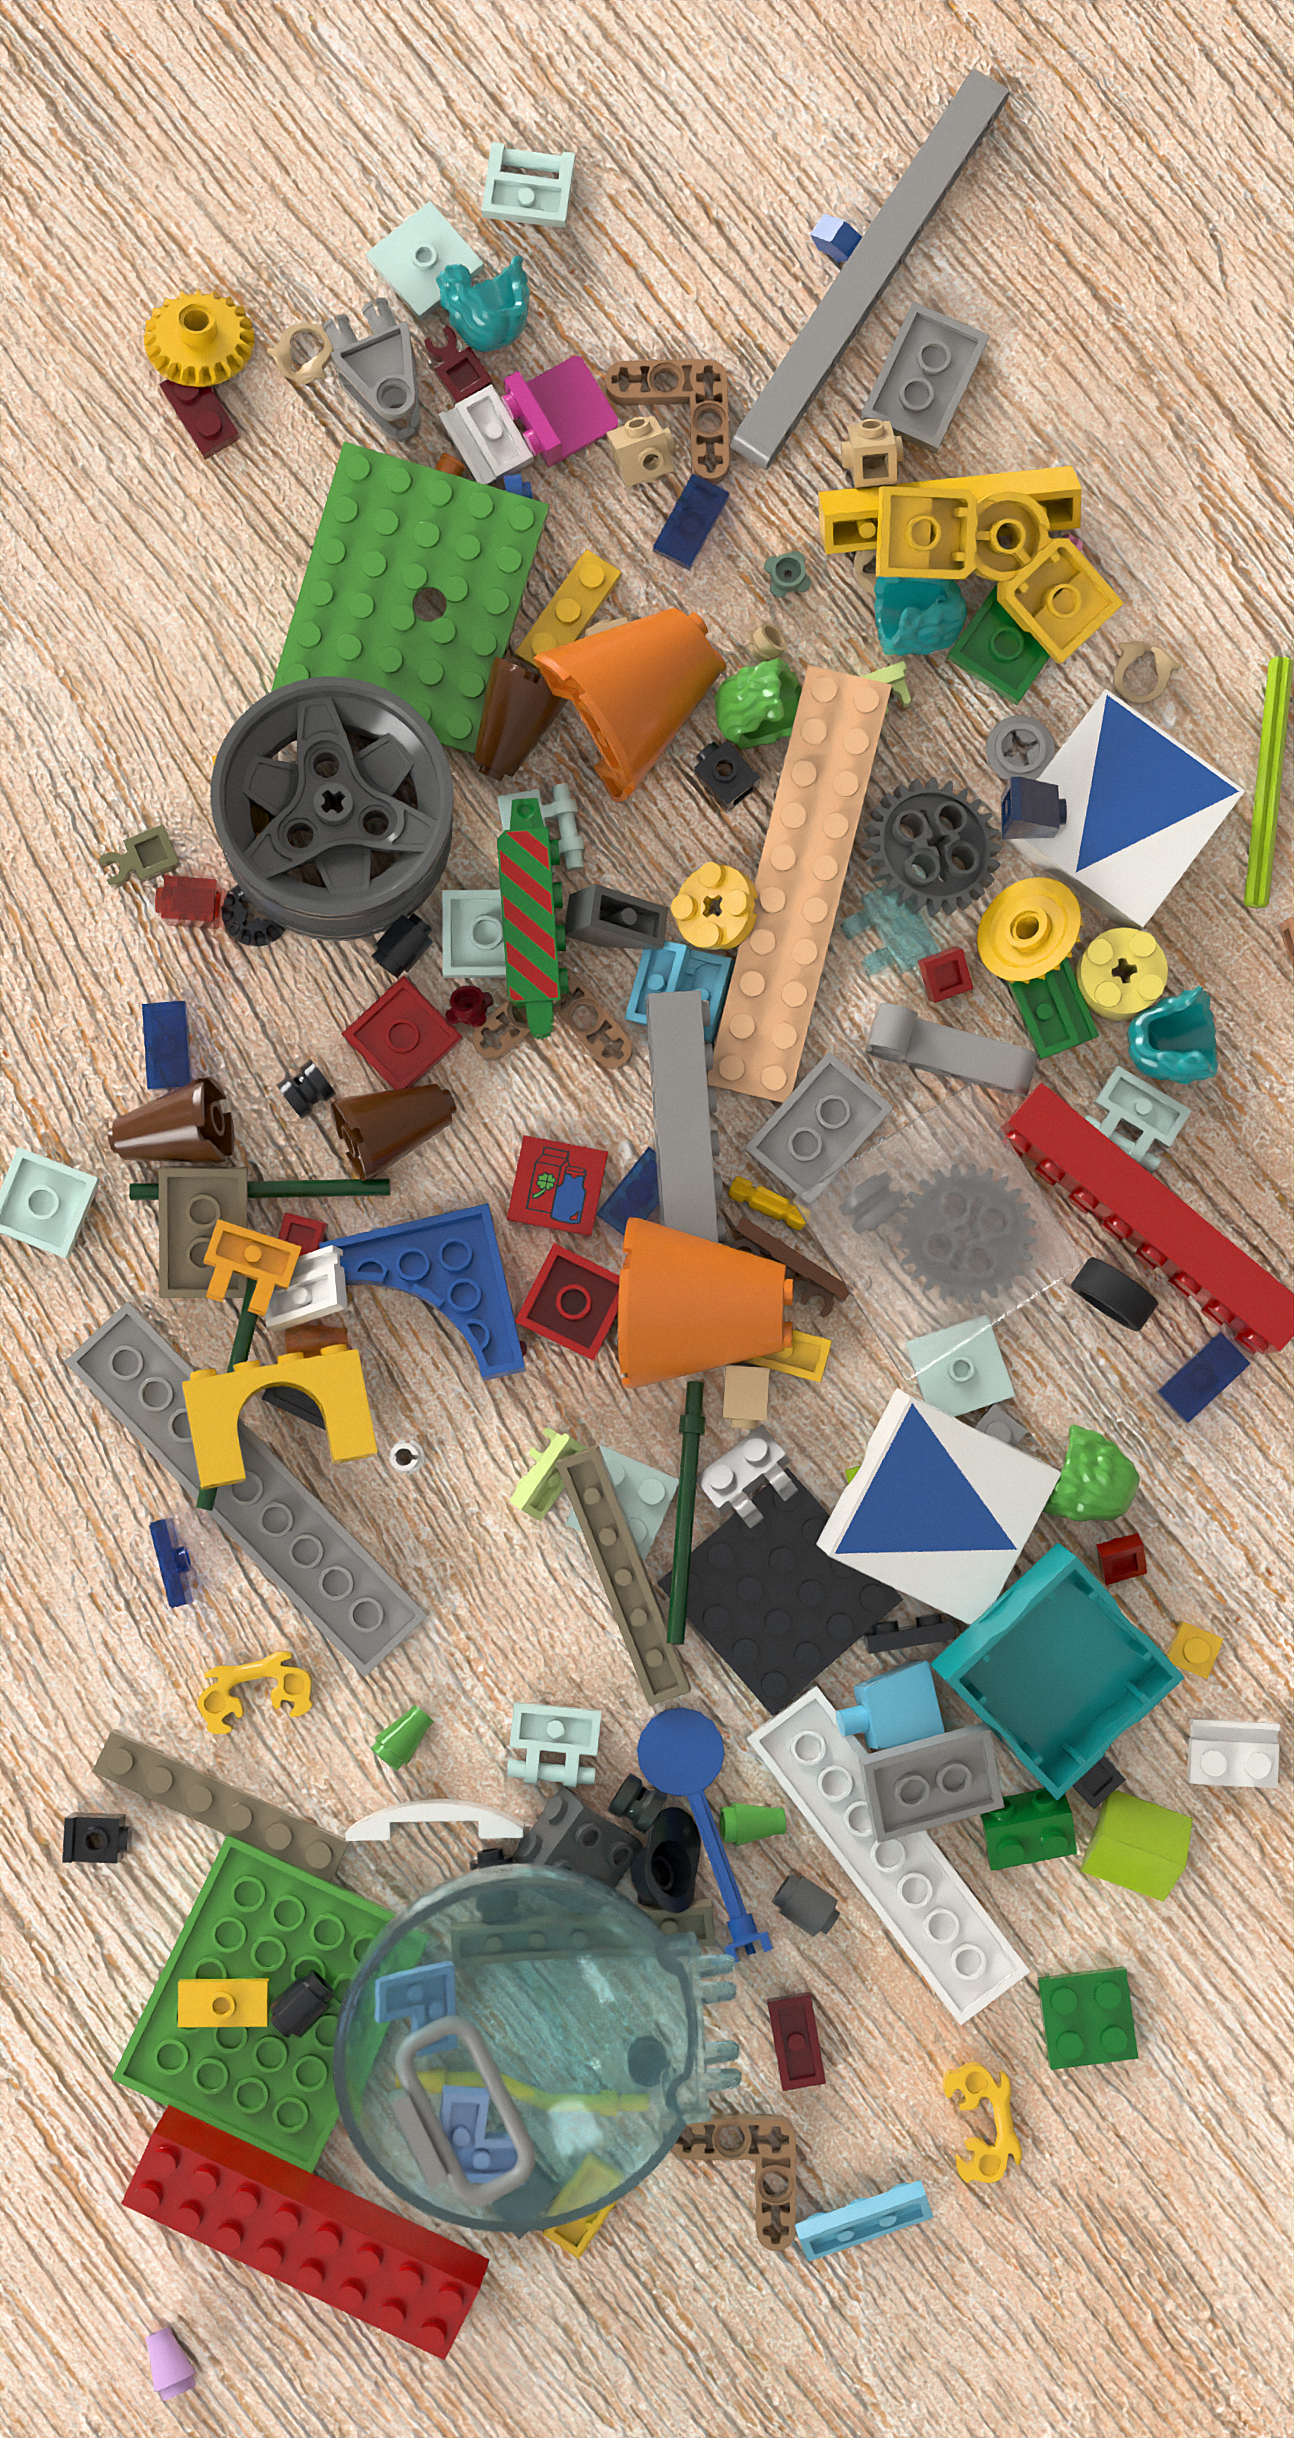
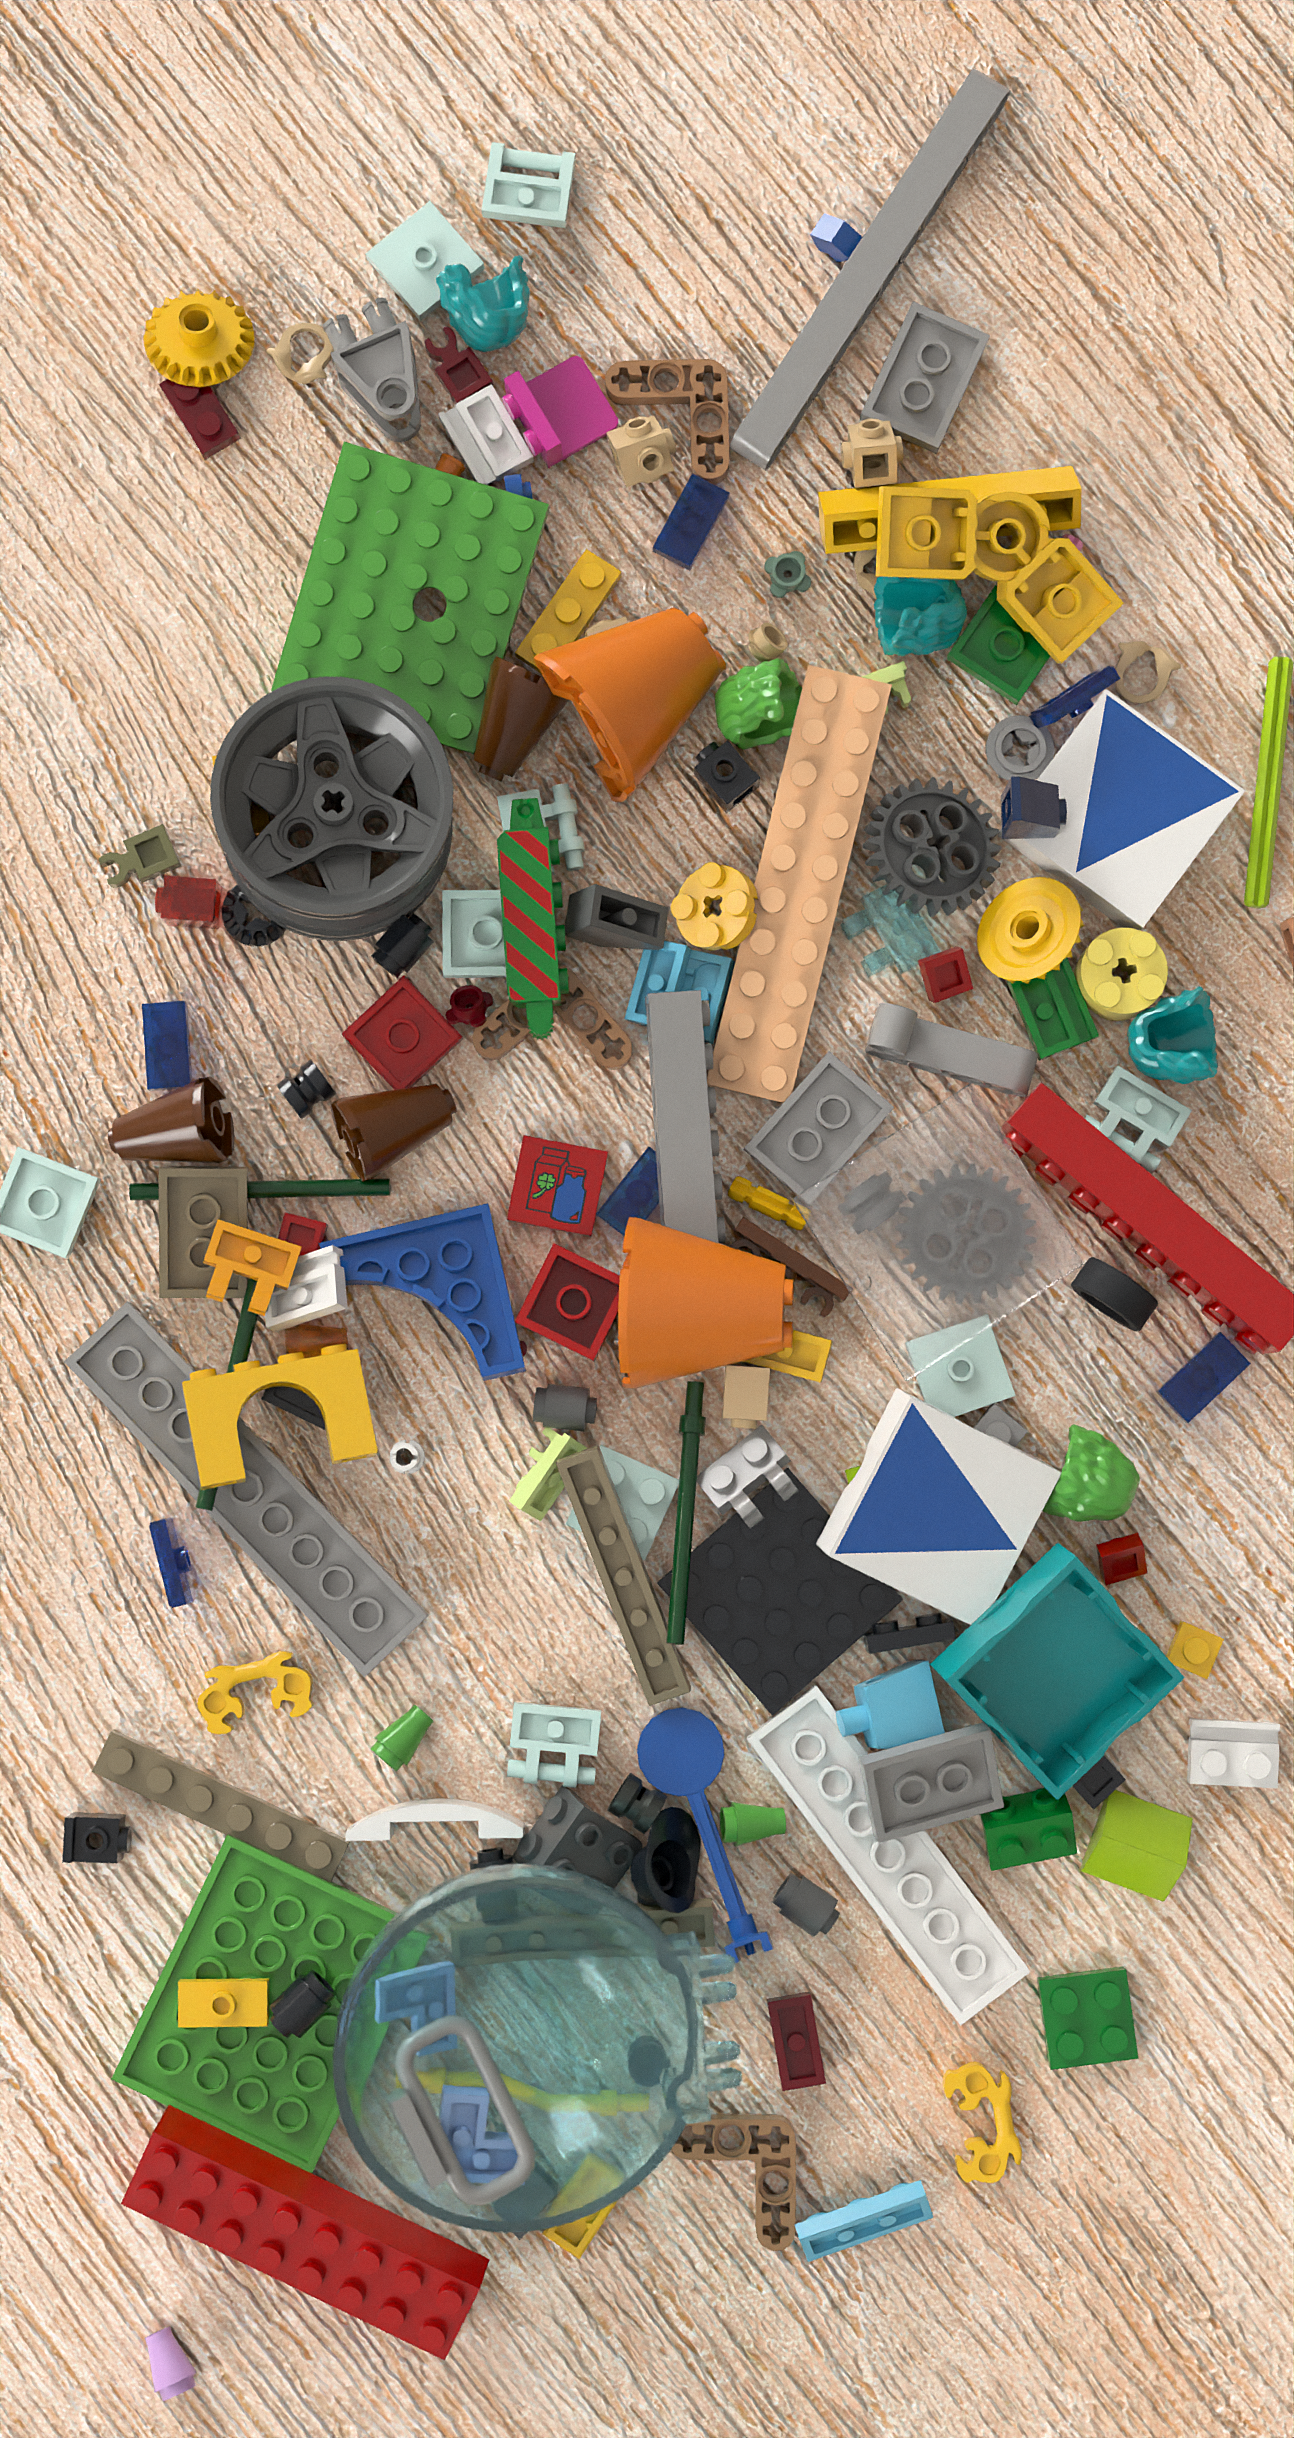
none -> dark grey brick [533,1384,597,1432]
none -> clear blue plate [1029,665,1121,728]

